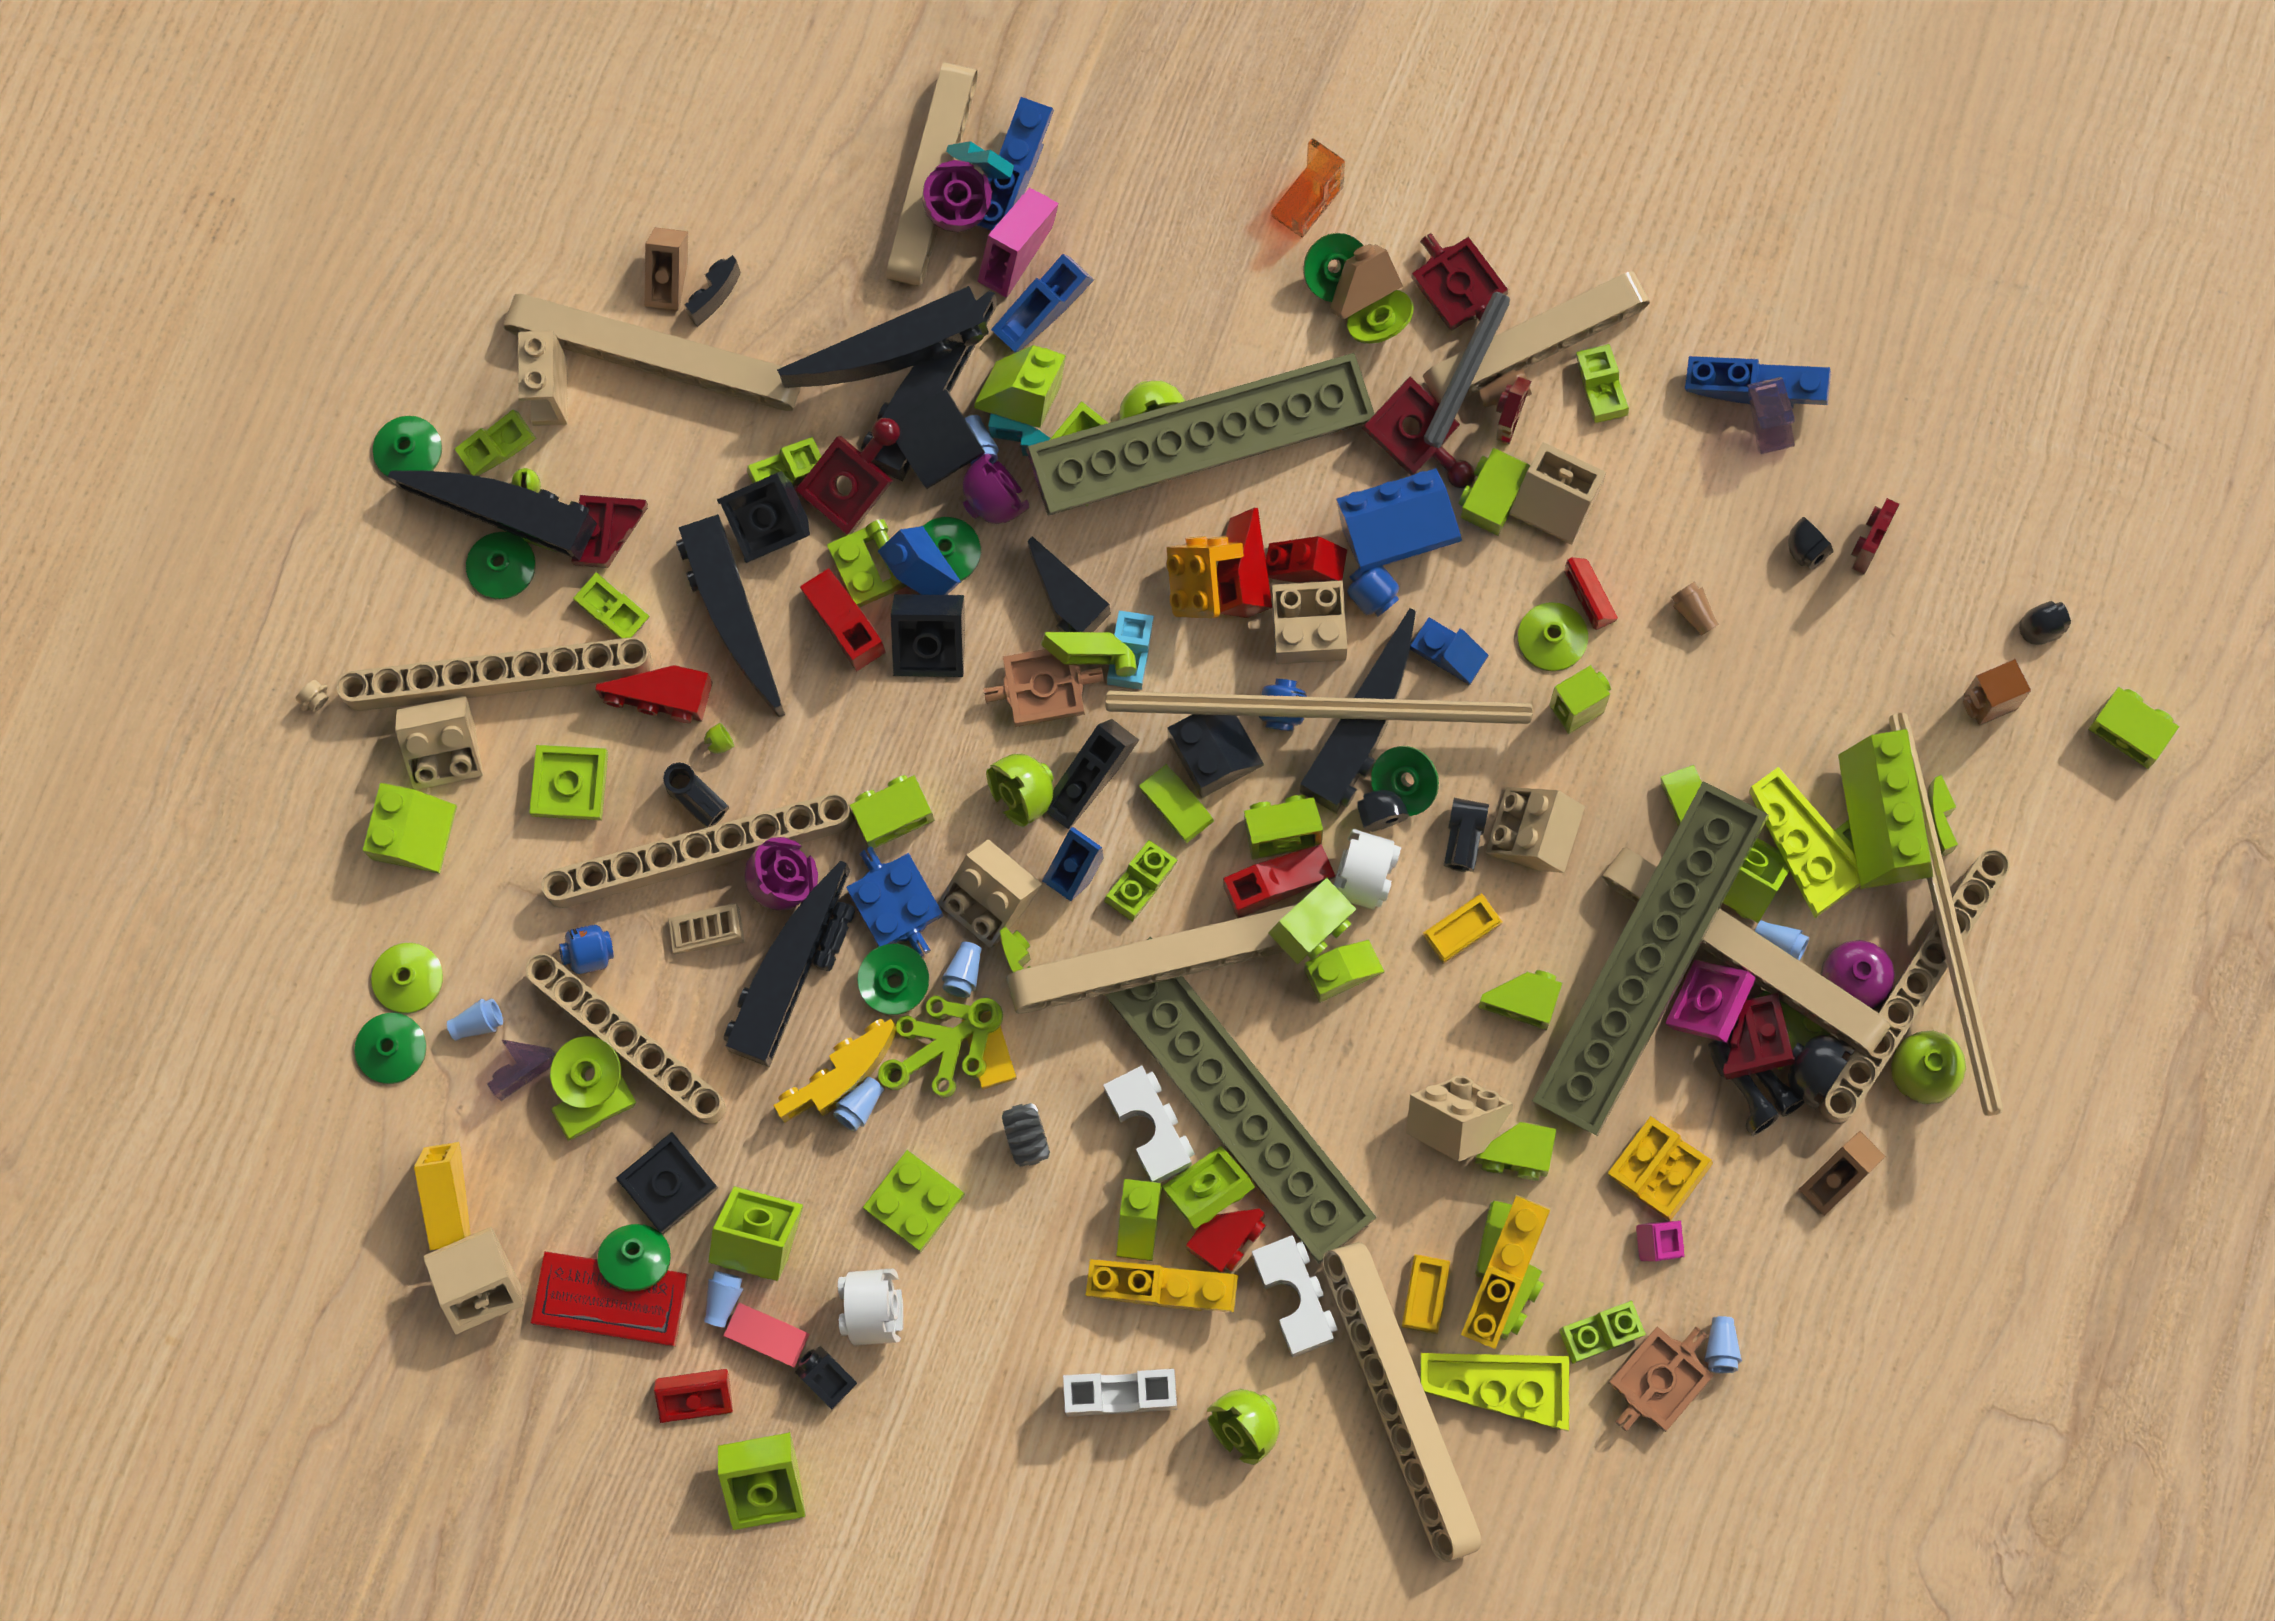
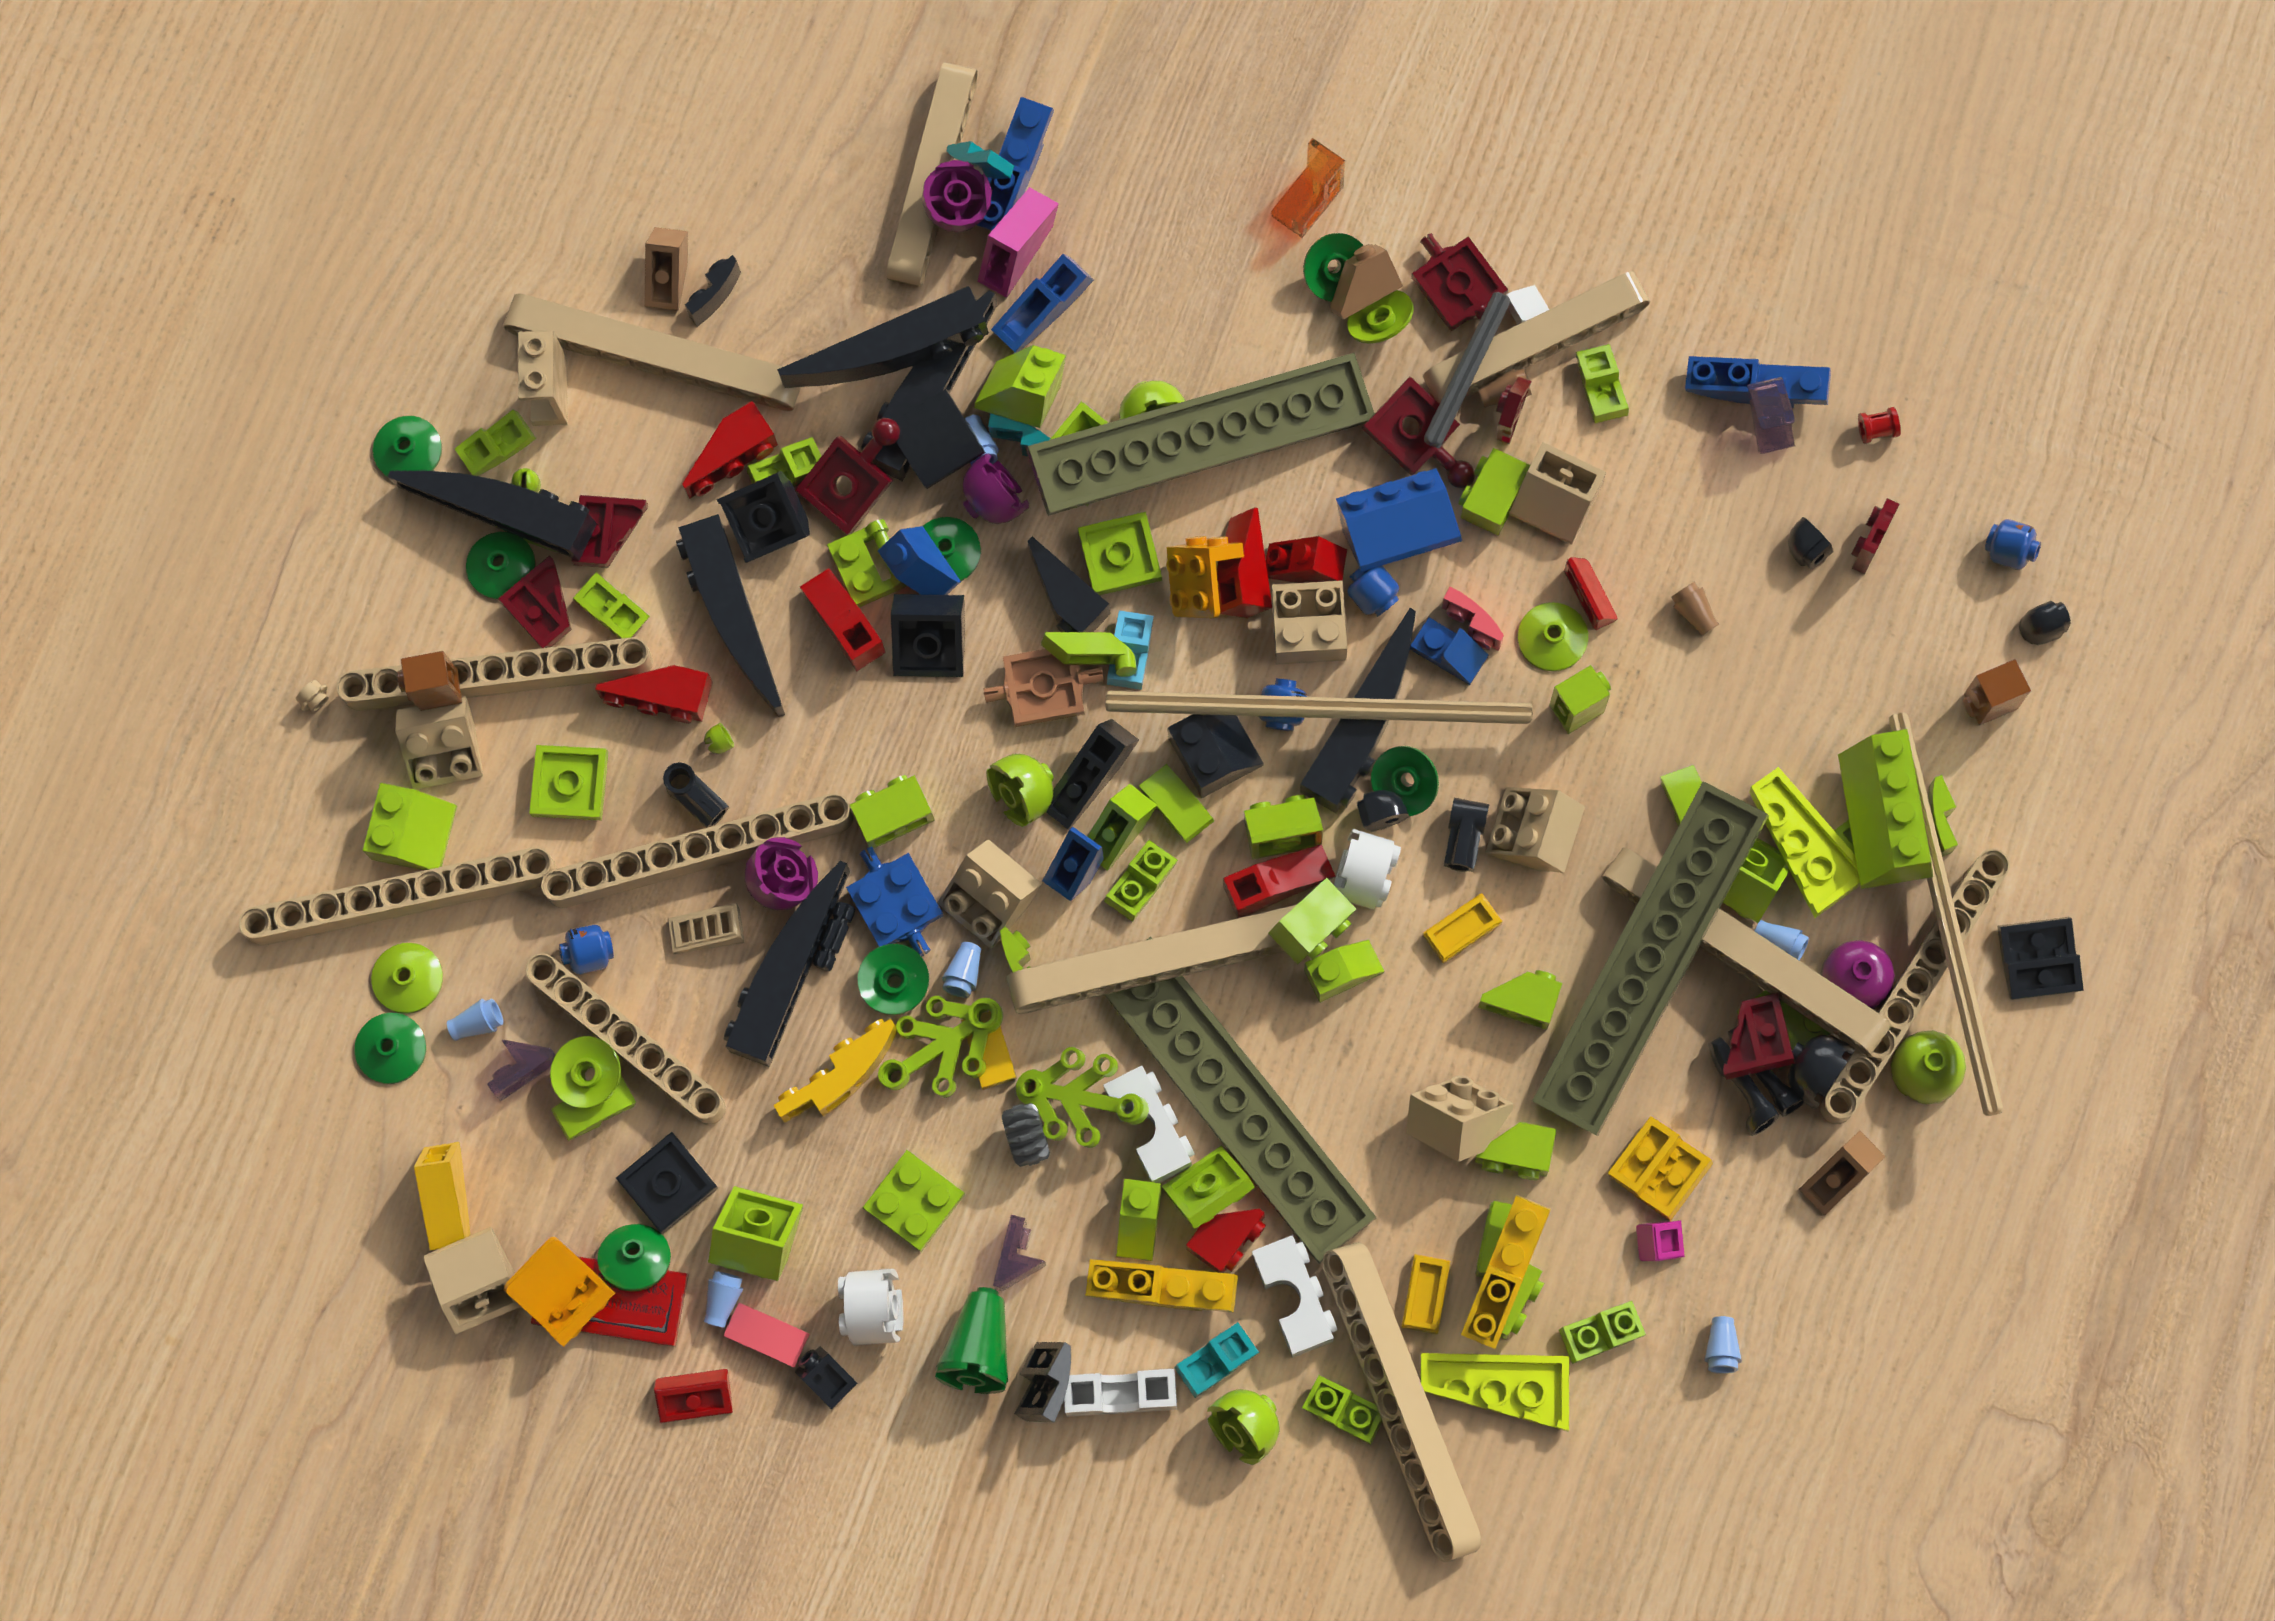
lime slope [718,1432,806,1530] -> none
light blue cone [833,1077,884,1131] -> none
nougat plate [1609,1326,1714,1432] -> none
dark pink plate [1665,960,1756,1042] -> none
lime brick [2088,687,2180,769] -> none
none -> tan beam [239,847,557,945]
none -> dark orange brick [397,651,462,711]
none -> dark red wing [498,555,572,648]
none -> light orange bracket [504,1237,615,1347]
none -> red slope [682,401,778,499]
none -> green cone [935,1287,1008,1394]
none -> slope [993,1215,1046,1291]
none -> black slope [1014,1342,1071,1422]
none -> lime plant [1016,1047,1149,1148]
none -> lime plate [1078,511,1162,595]
none -> lime slope [1087,784,1157,871]
none -> teal slope [1174,1322,1259,1398]
none -> lime slope [1302,1375,1382,1445]
none -> coral slope [1442,587,1504,651]
none -> white slope [1506,285,1549,325]
none -> red bush [1858,407,1901,444]
none -> blue head [1985,519,2041,570]
none -> black slope [1997,917,2084,1000]

